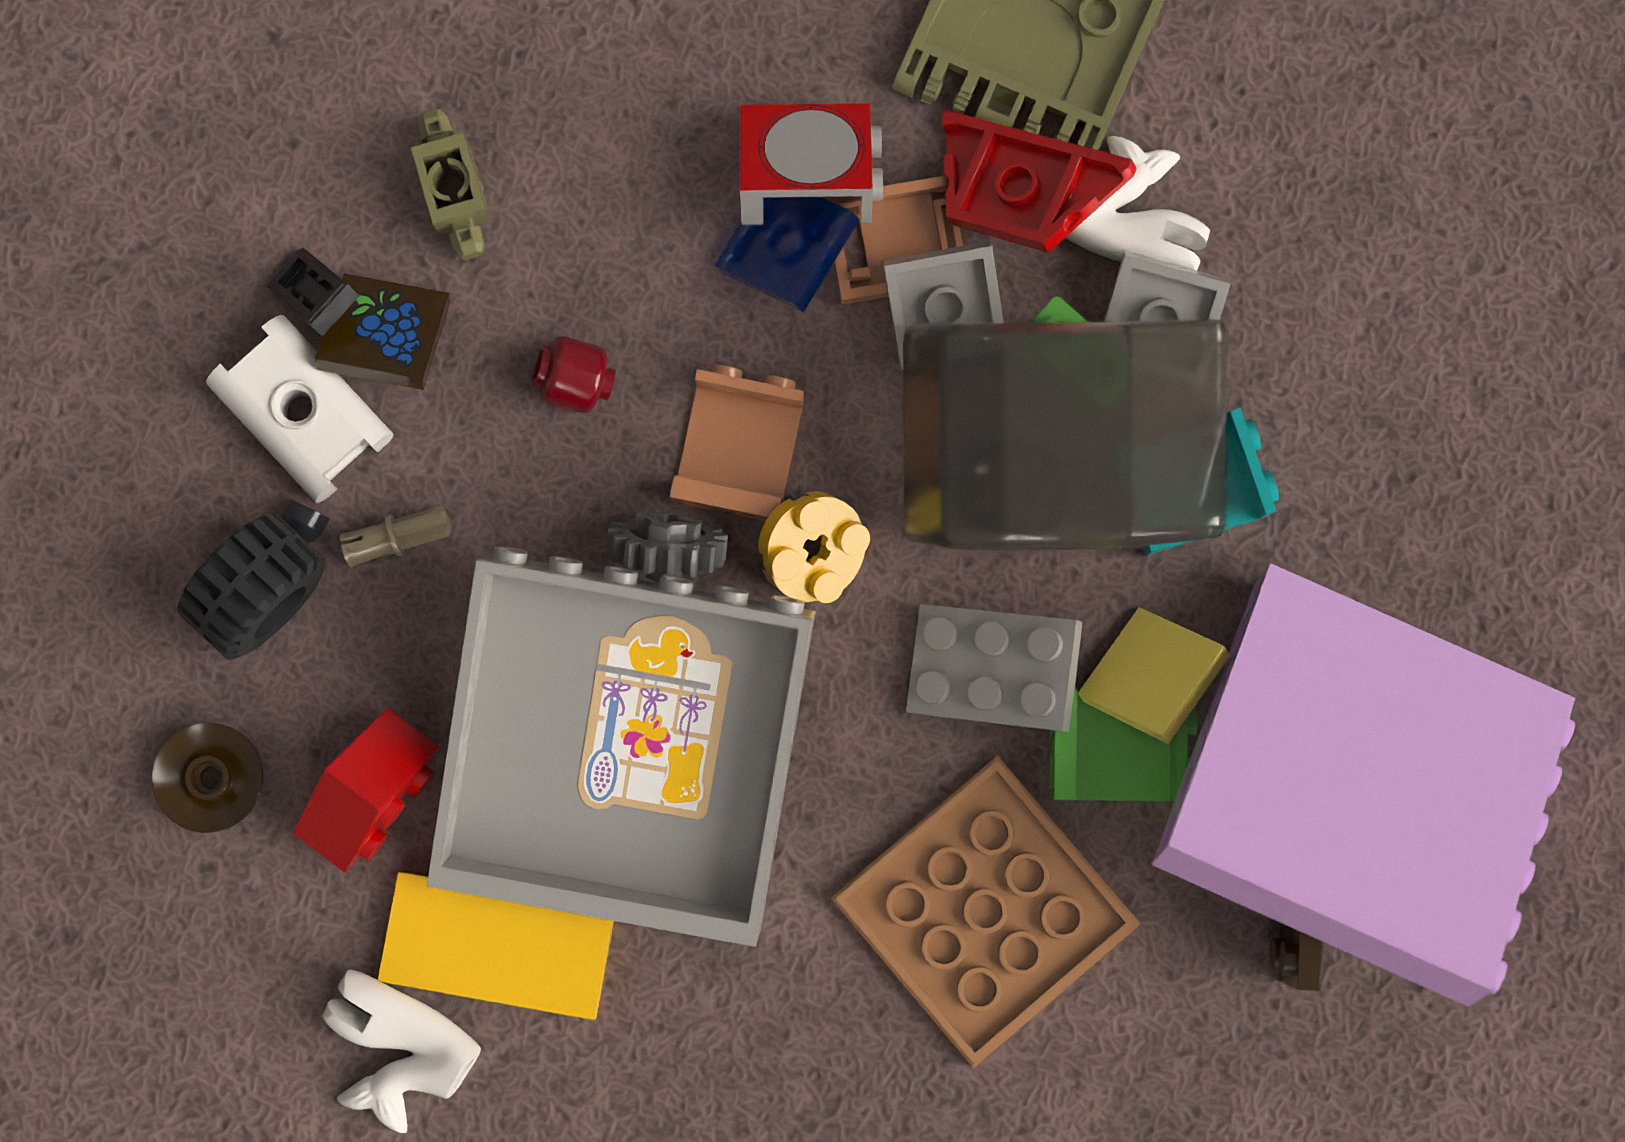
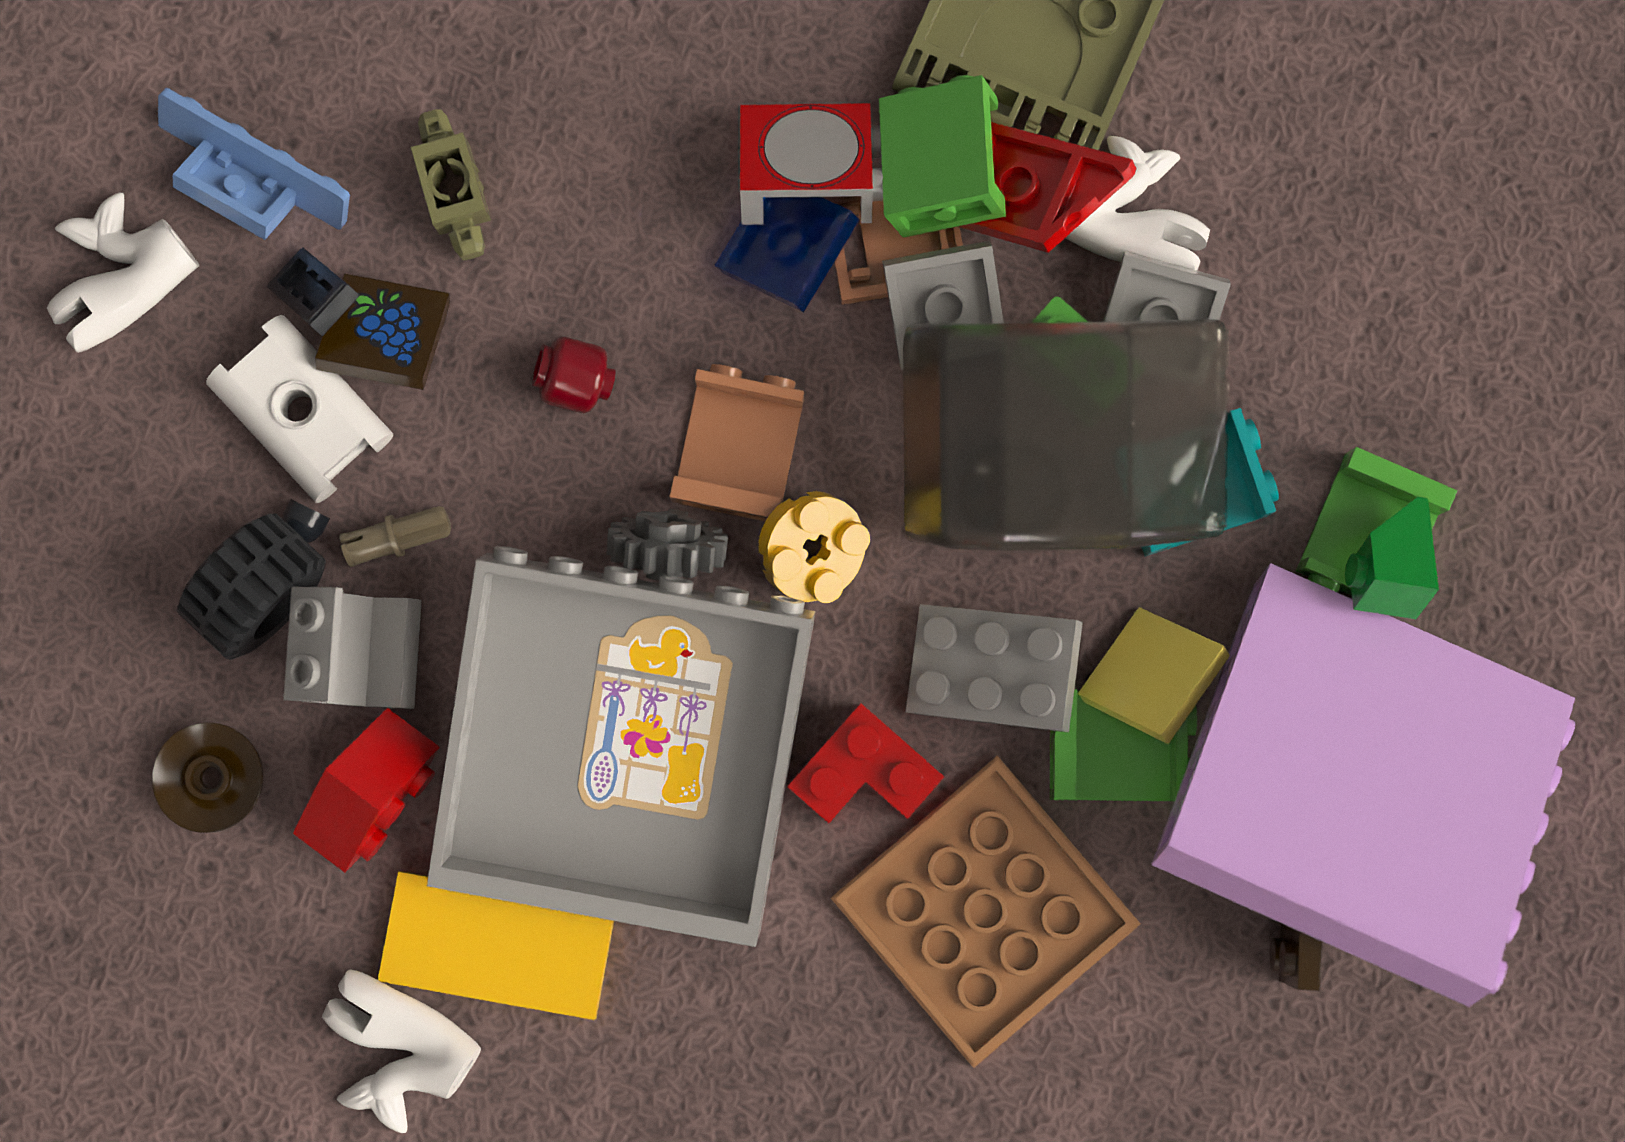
none -> white piece [47,193,199,353]
none -> medium blue bracket [158,88,350,240]
none -> light grey panel [284,587,422,709]
none -> red brick [787,703,944,823]
none -> bright green panel [879,75,1006,238]
none -> bright green panel [1296,447,1458,596]
none -> green slope [1345,497,1439,619]

